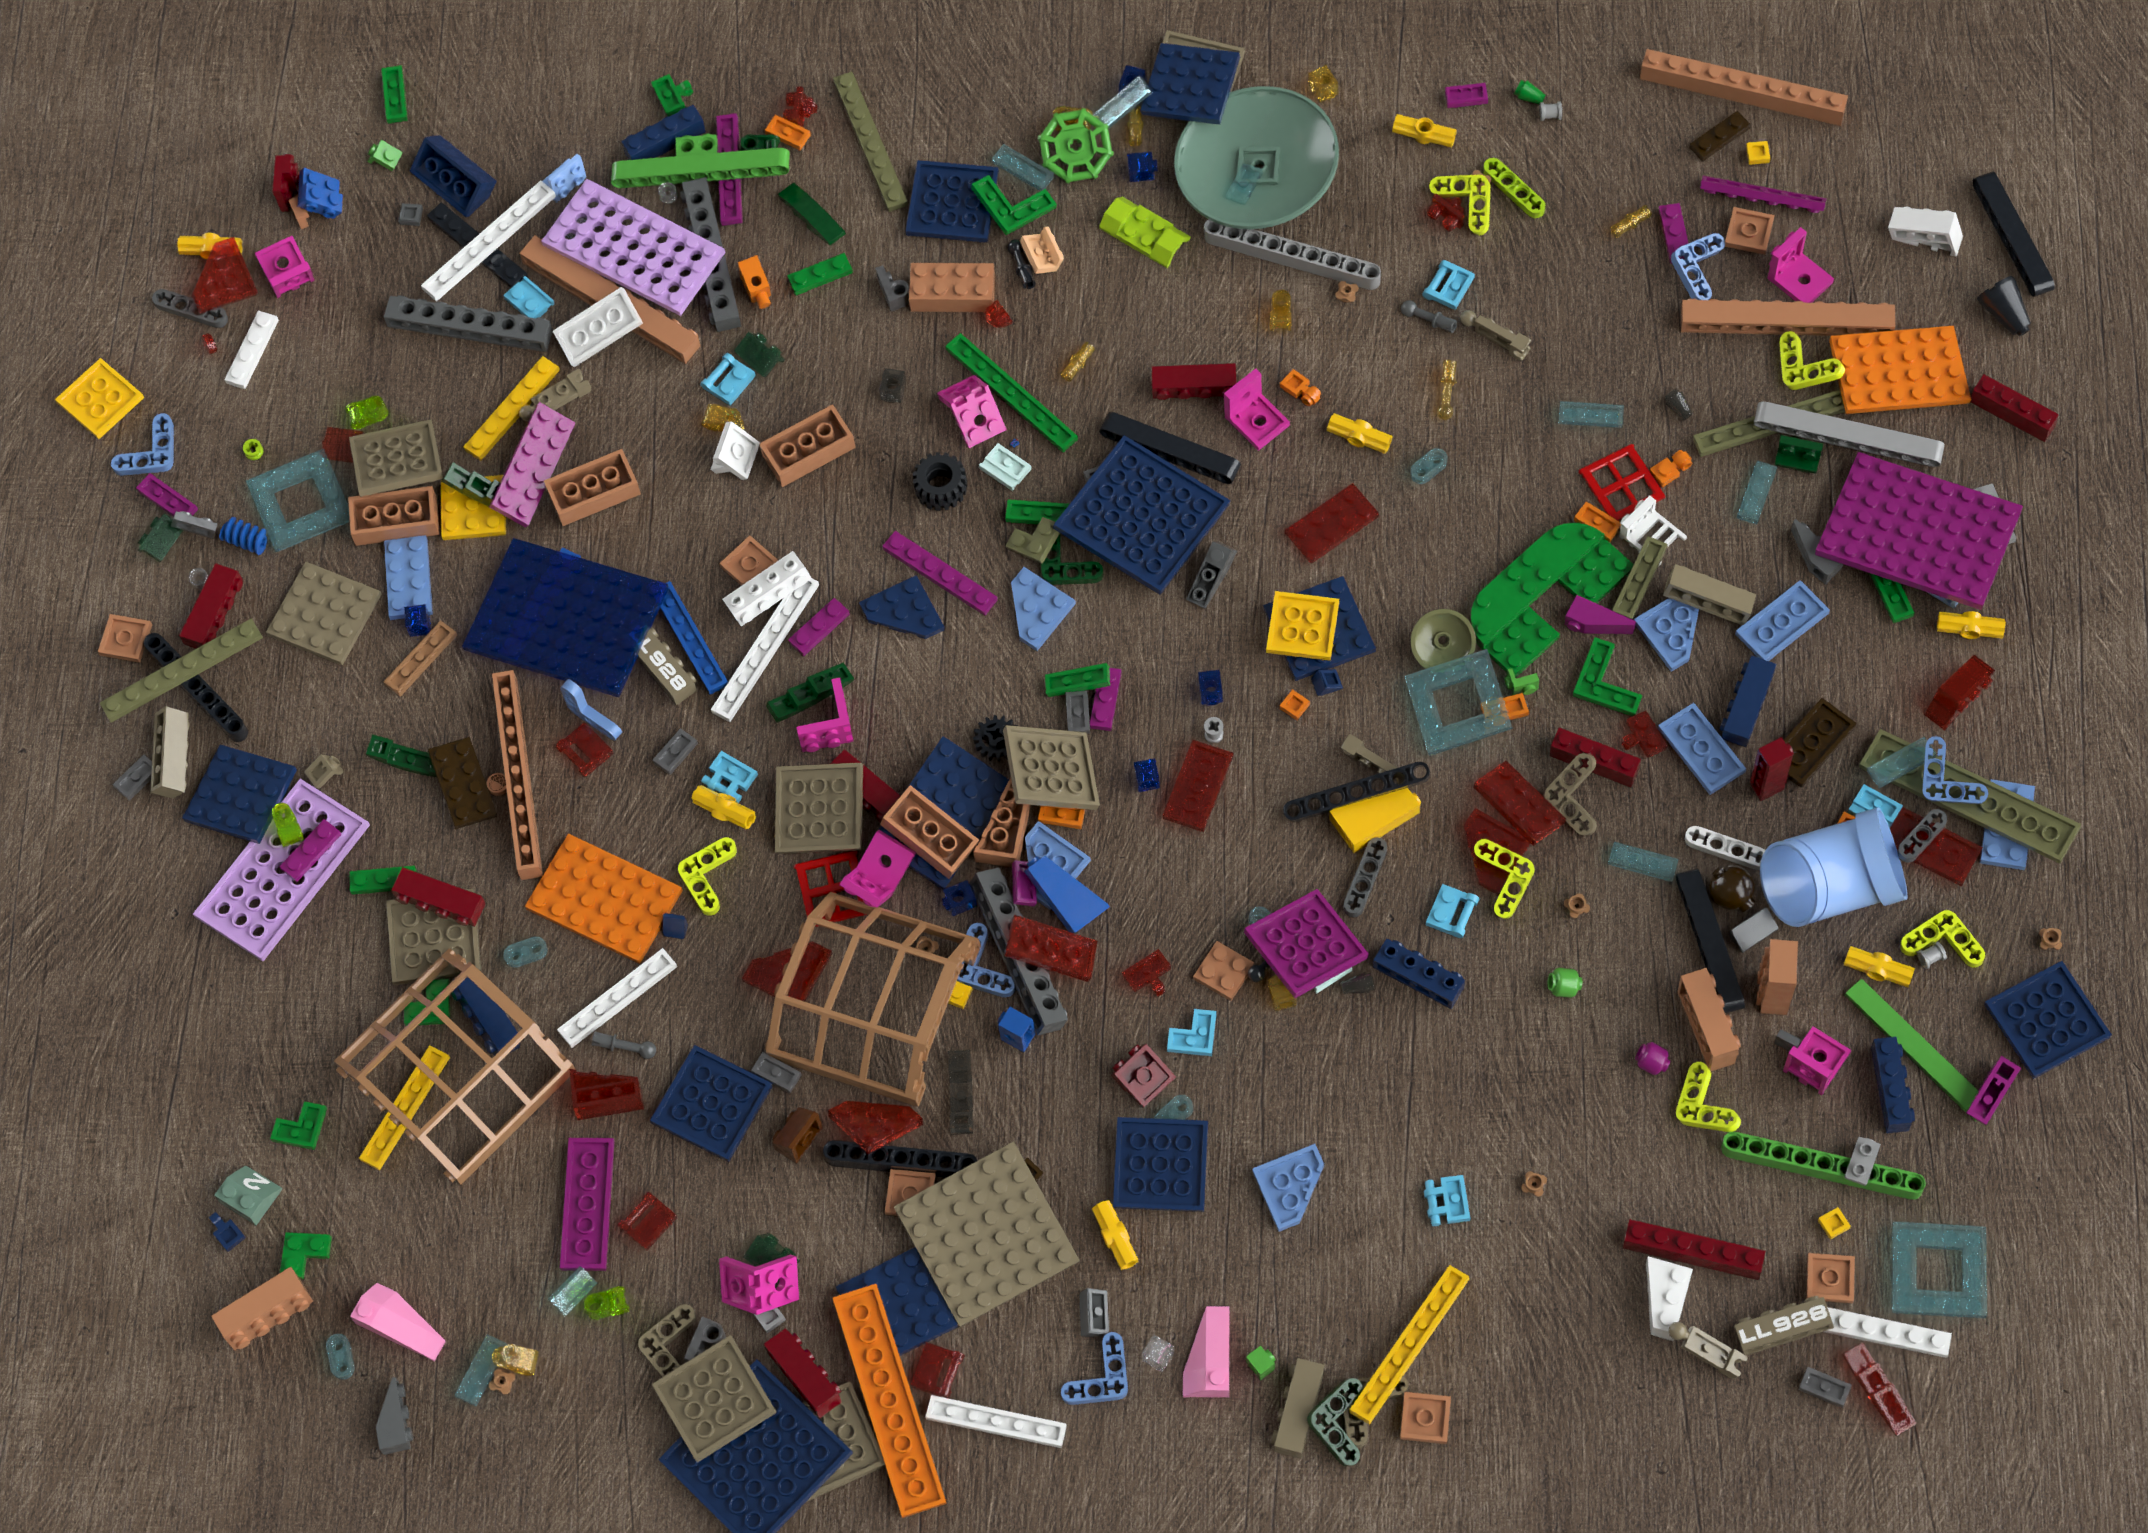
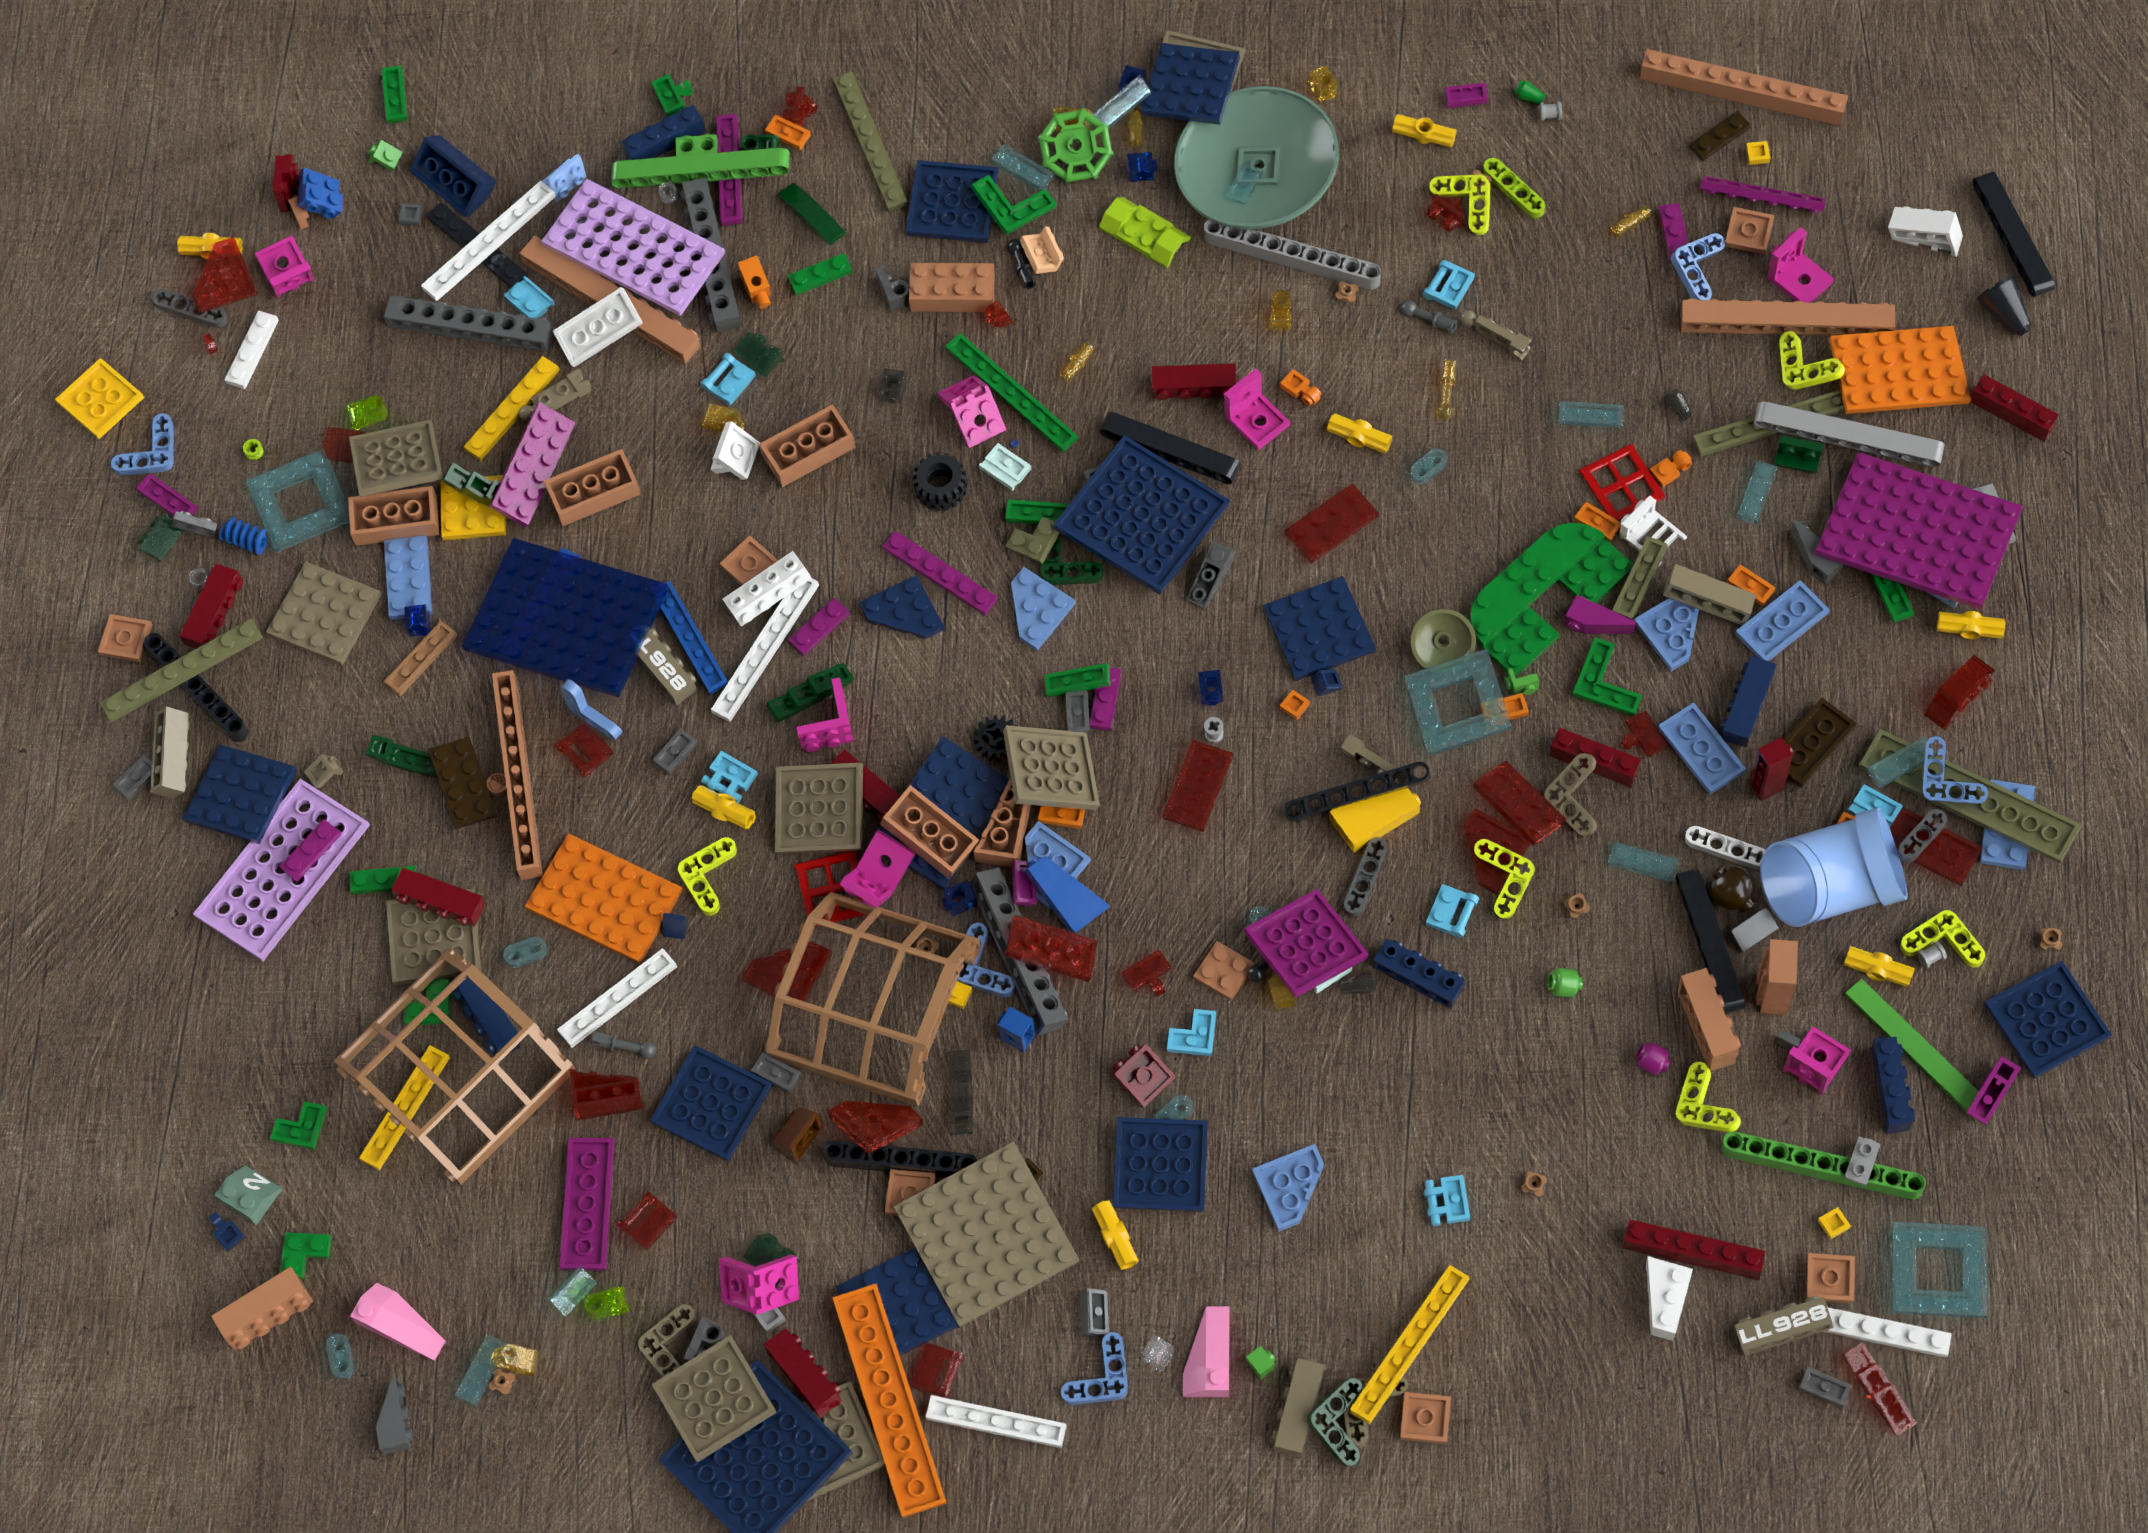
clear neon green piece [272,803,304,847] -> none
clear blue brick [1134,758,1160,792] -> none
yellow plate [1266,591,1339,661] -> none
plate [1668,1322,1748,1378] -> none
none -> orange plate [1727,564,1776,607]

